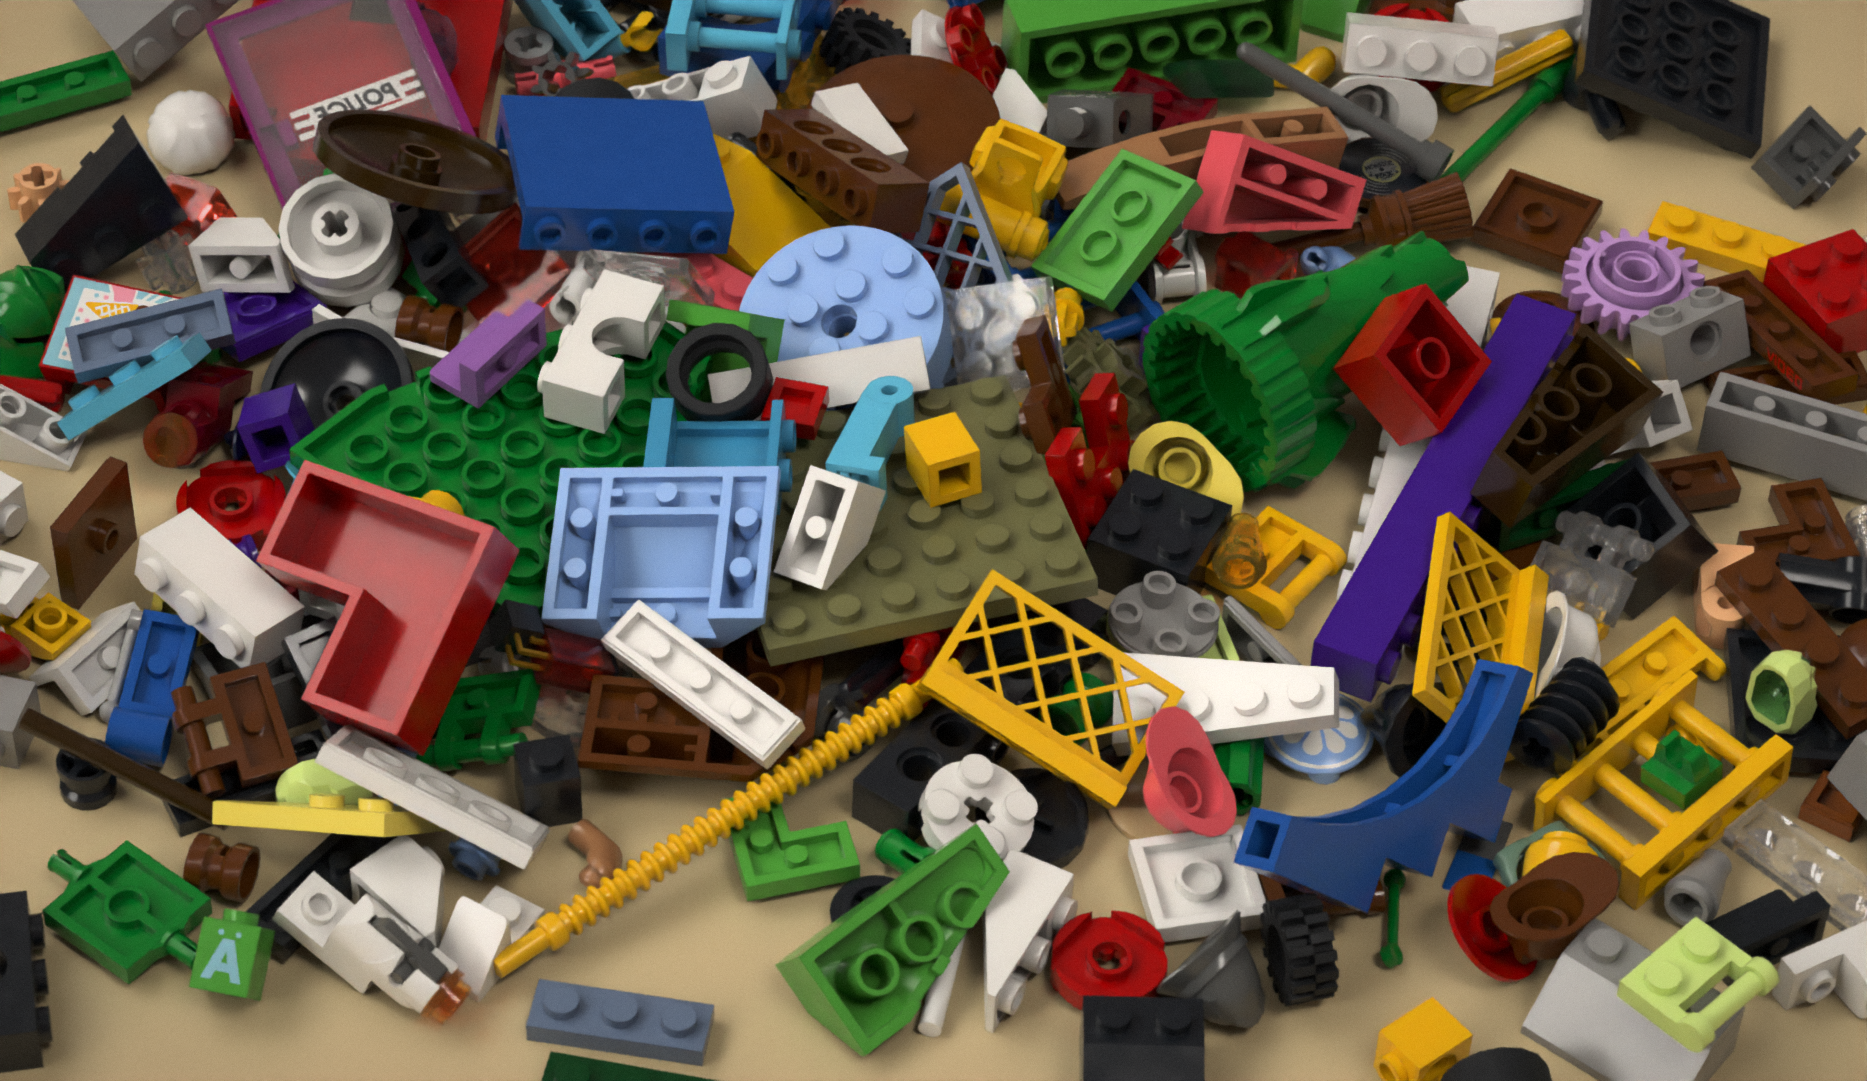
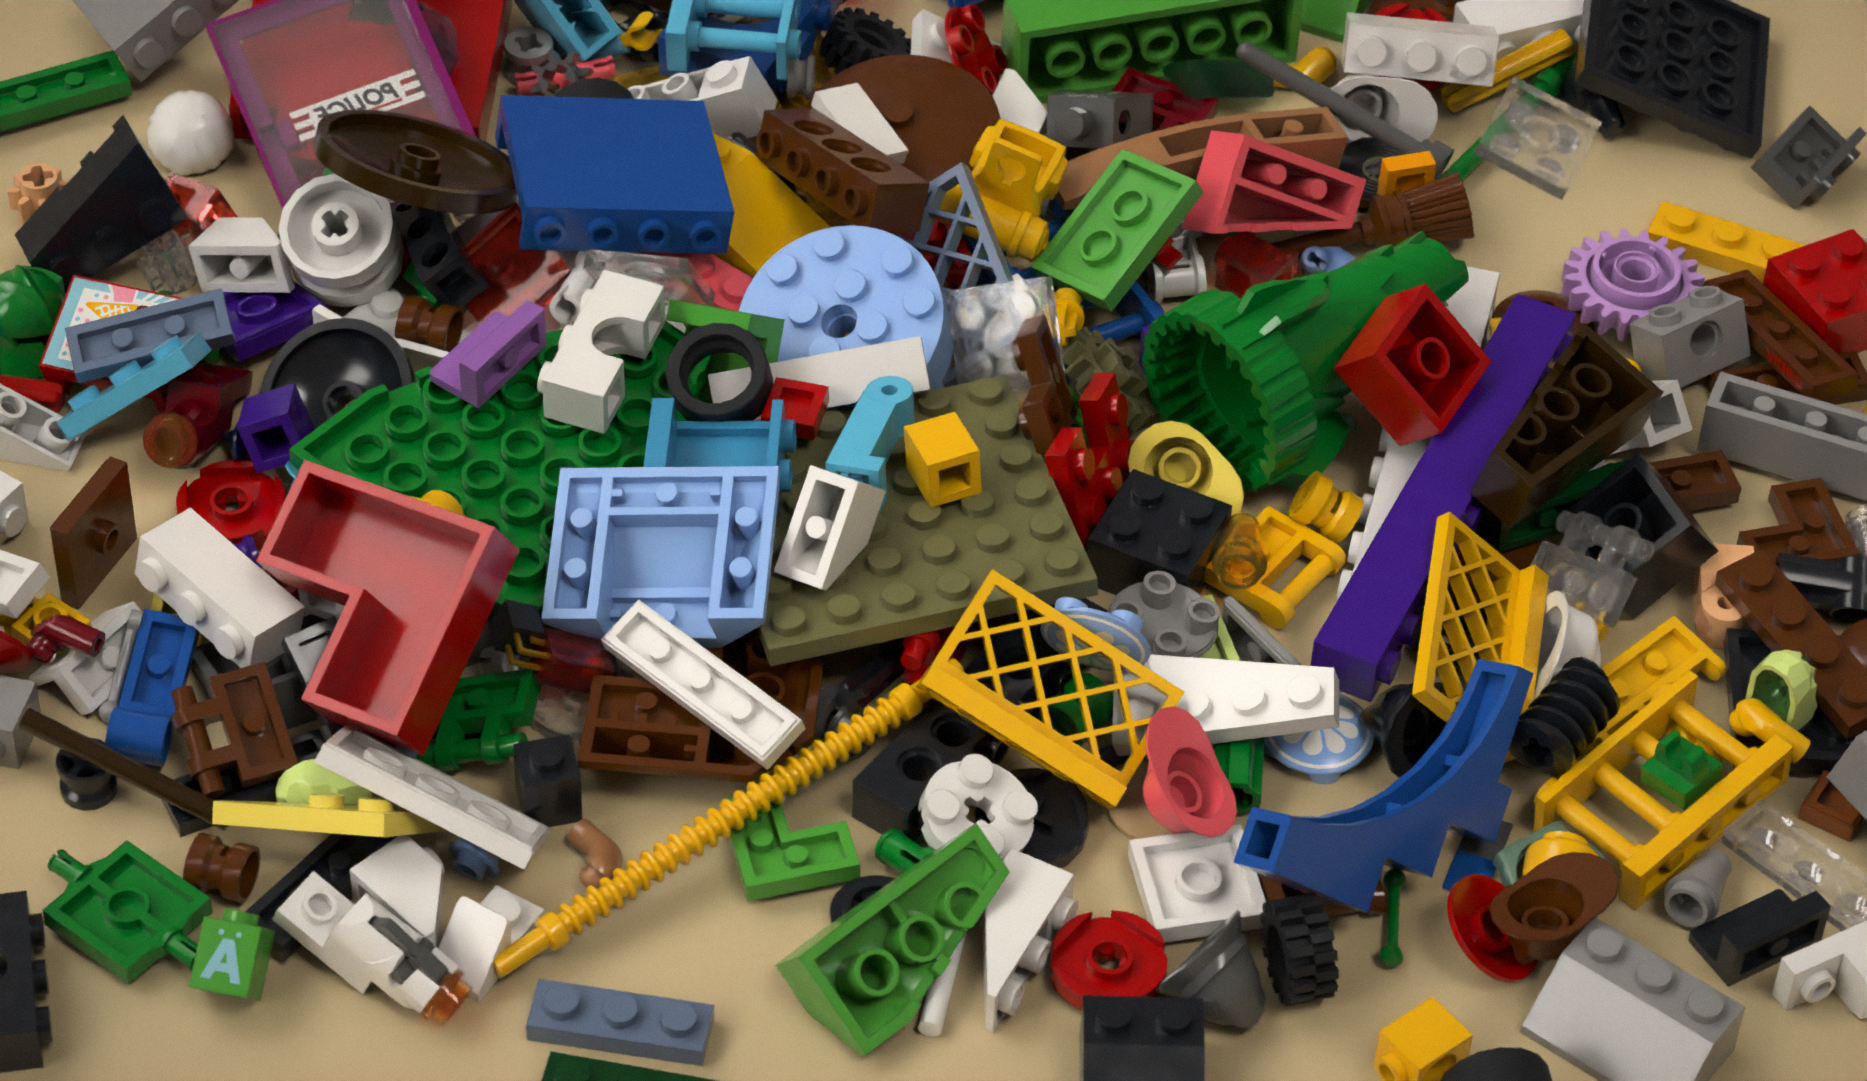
reddish brown plate [1470,168,1603,274] -> none
yellowish green plate [1616,917,1779,1053] -> none
none -> dark red arm [26,615,106,664]
none -> light grey bush [787,55,816,100]
none -> light blue dish [1040,597,1151,671]
none -> yellow wheel [1289,471,1364,544]
none -> light orange plate [1377,151,1436,196]
none -> clear plate [1473,76,1602,200]
none -> yellow arm [1729,698,1811,763]

